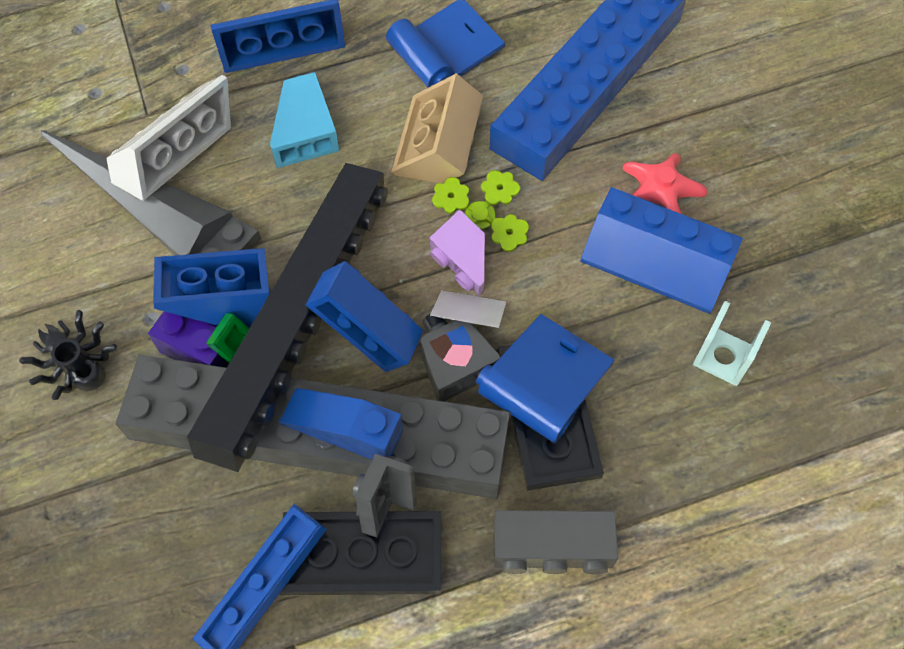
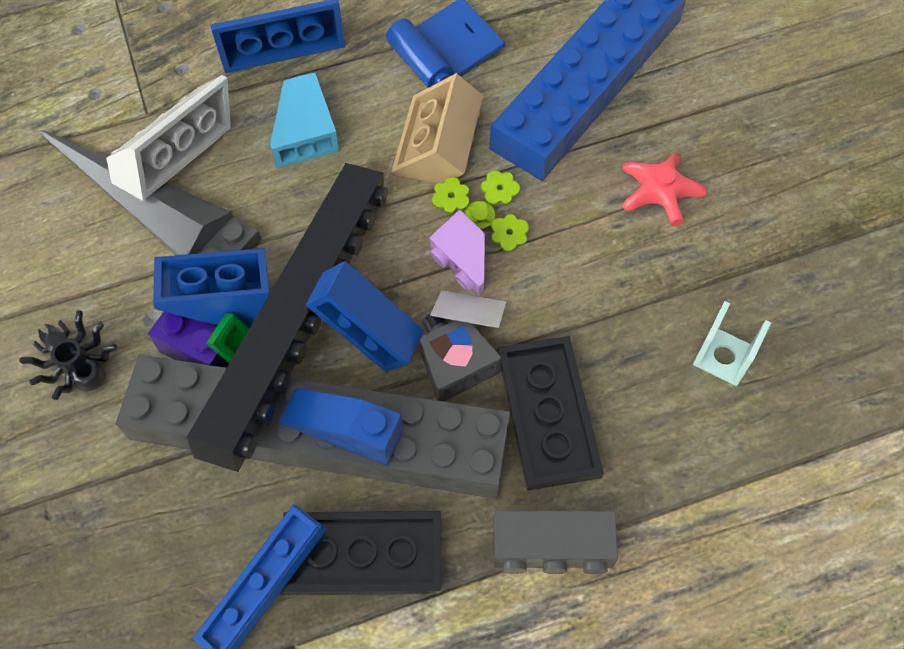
dark grey bracket [352,454,417,537] -> none
blue door [476,314,615,444] -> none
slope [580,187,743,314] -> none

